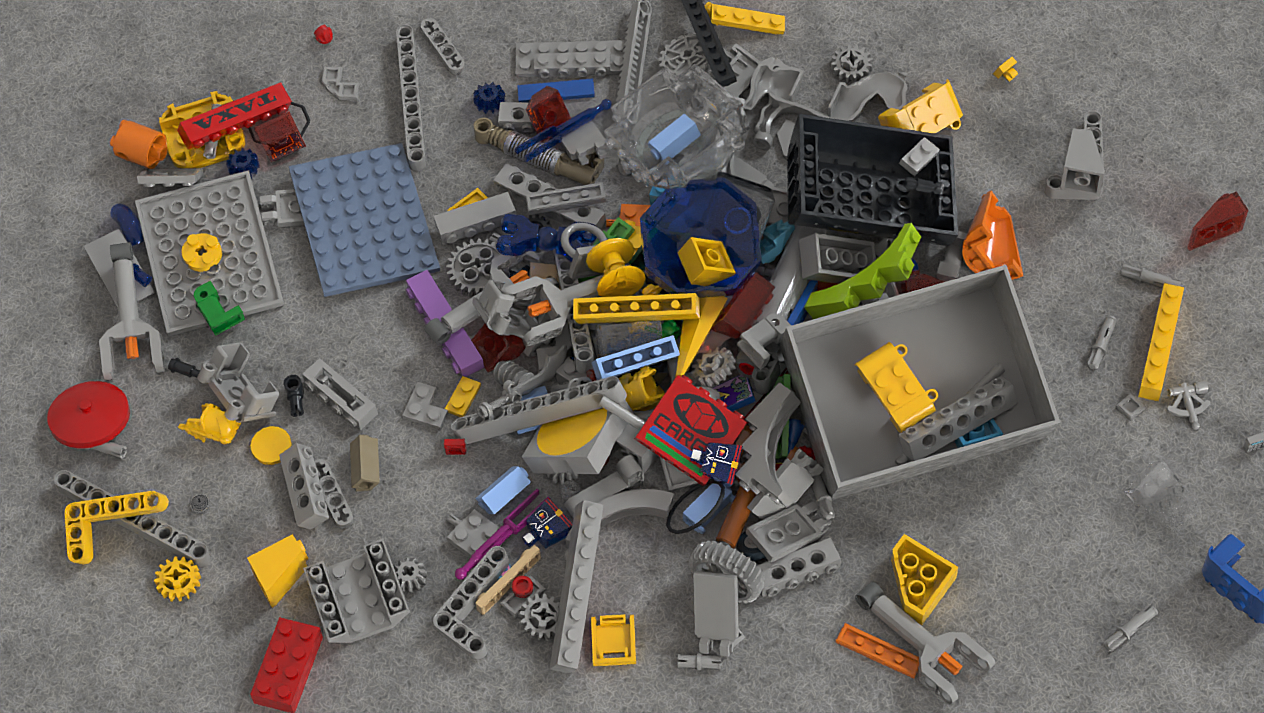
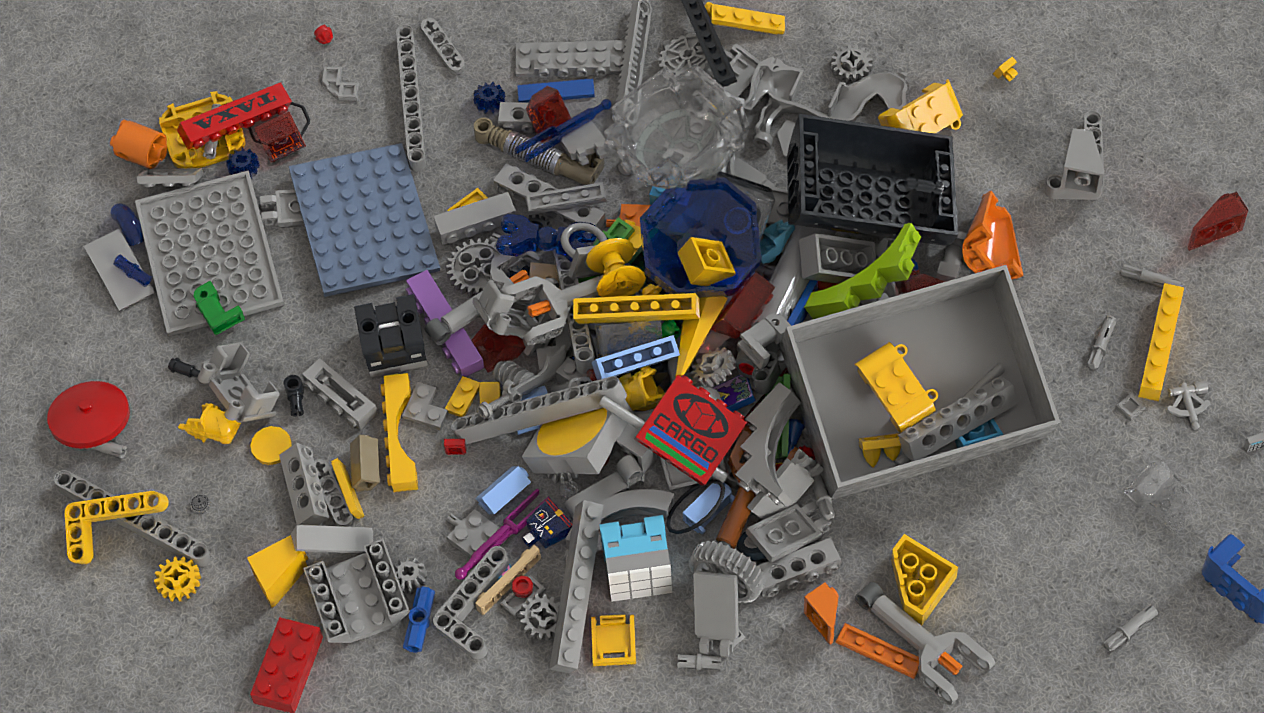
light grey piece [99,242,166,380] -> none
yellow plate [181,233,222,272] -> none
light blue brick [648,114,701,164] -> none
clear blue torso [690,442,743,486] -> none
light grey plate [899,137,940,176] -> none
none -> light grey slope [291,525,373,553]
none -> yellow tile [331,458,364,519]
none -> black piece [354,294,428,378]
none -> yellow arch [381,373,418,492]
none -> blue piece [403,587,435,653]
none -> yellow slope [479,382,501,404]
none -> piece [599,515,672,602]
none -> orange slope [804,582,839,644]
none -> yellow tile [858,433,901,468]

